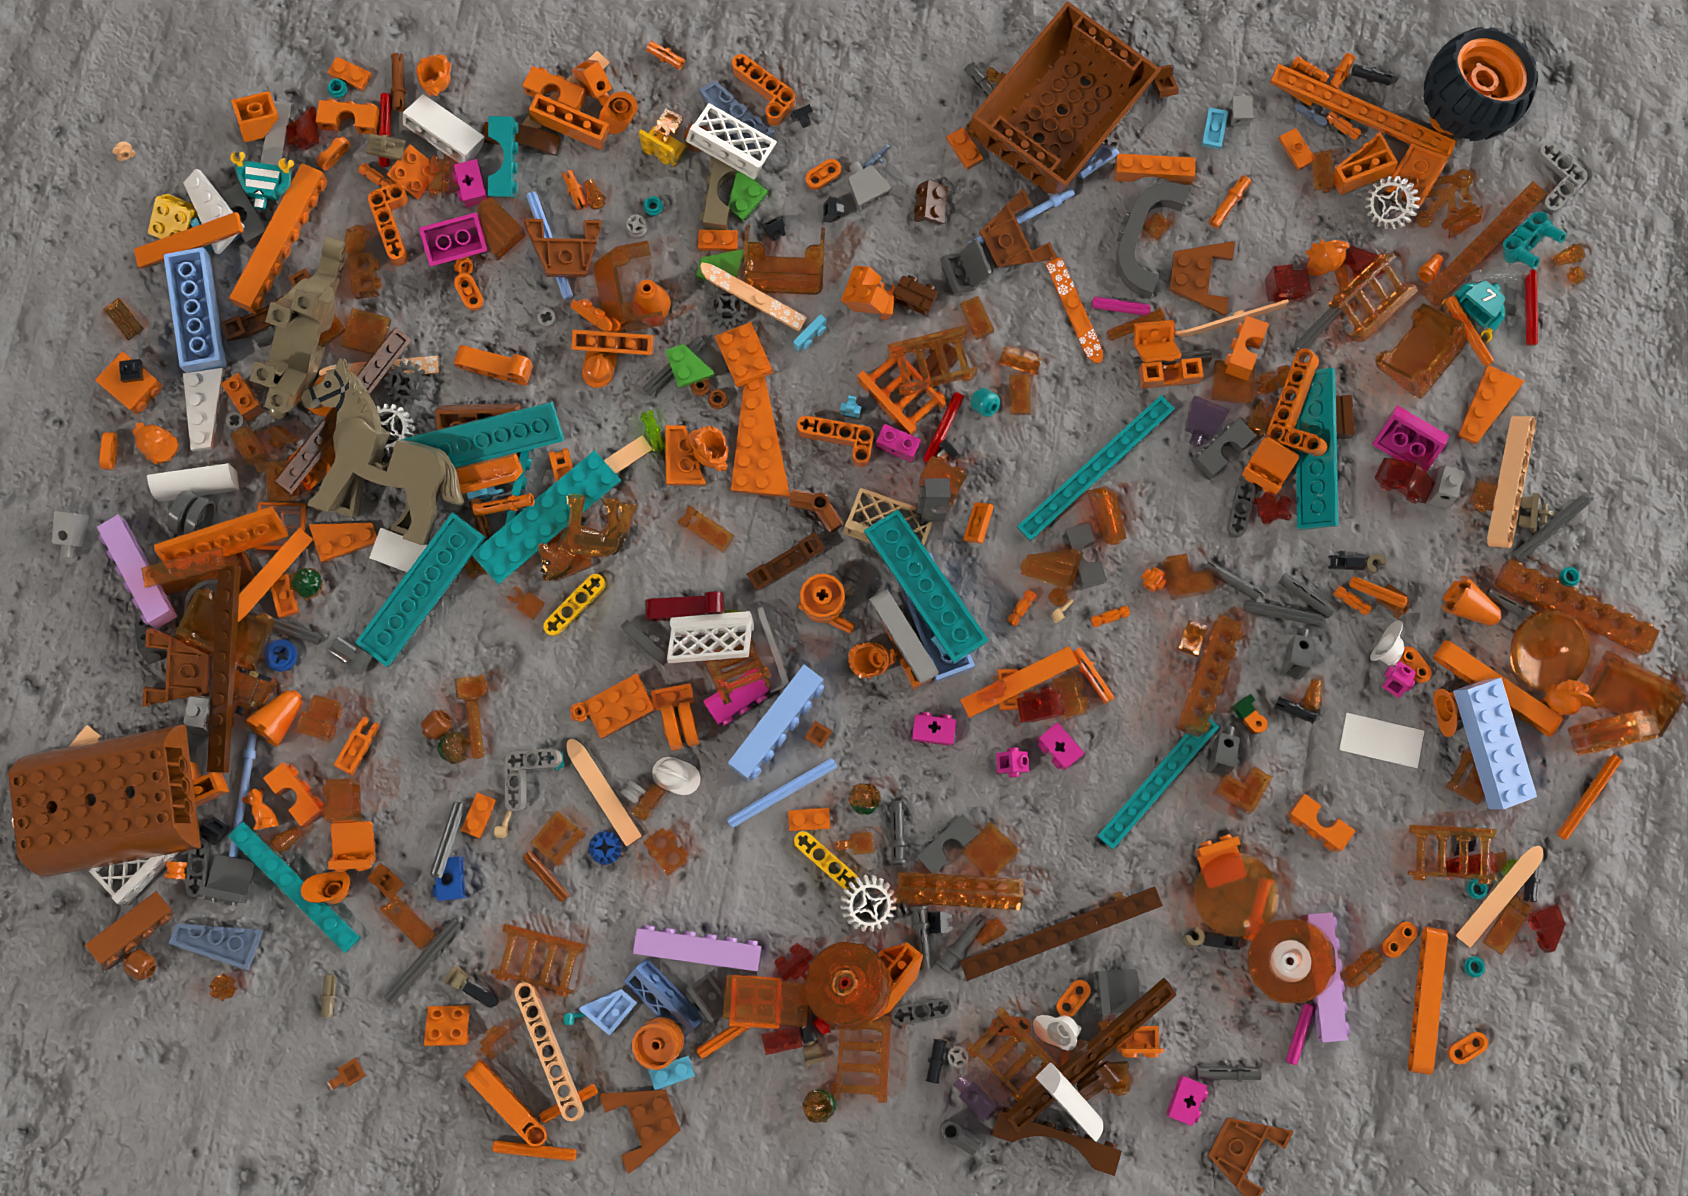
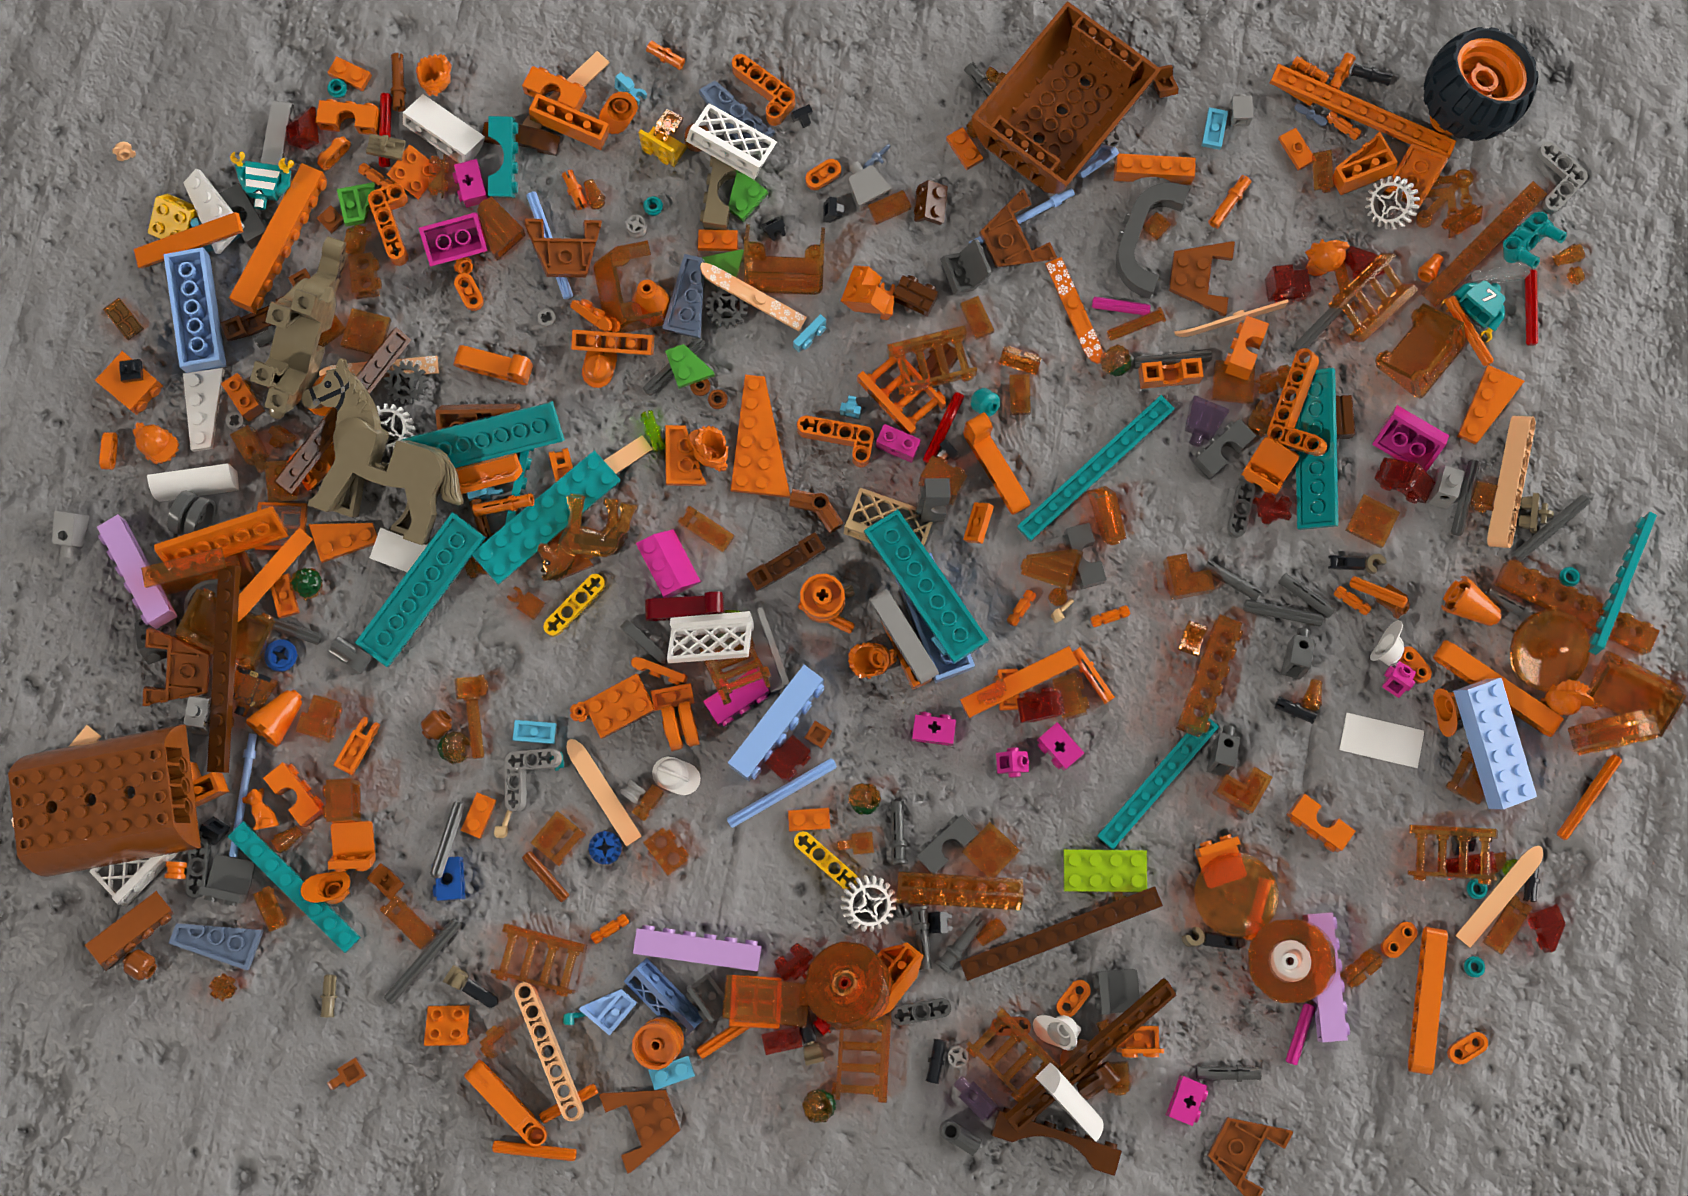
orange slope [231,91,279,143] -> none
orange torso [571,59,612,106] -> none
orange plate [715,322,773,388] -> none
orange bracket [1133,320,1181,363] -> none
orange gear [1141,567,1167,592] -> none
leg [1231,694,1268,734] -> none
none -> clear orange hinge [252,886,287,932]
none -> dark orange plate [317,205,344,234]
none -> bright green wing [337,182,376,227]
none -> medium azure plate [513,720,557,744]
none -> orange axle [590,914,629,944]
none -> medium azure plate [614,72,647,105]
none -> orange hinge [631,656,688,685]
none -> dark pink slope [636,529,701,598]
none -> sand blue wing [662,254,705,339]
none -> clear red brick [764,735,811,783]
none -> clear orange plate [868,190,912,225]
none -> orange beam [963,412,1031,515]
none -> lime plate [1063,849,1147,892]
none -> clear orange piece [1100,344,1131,377]
none -> clear orange plate [1345,494,1400,548]
none -> dark grey axle [1451,460,1480,536]
none -> teal plate [1588,512,1657,655]

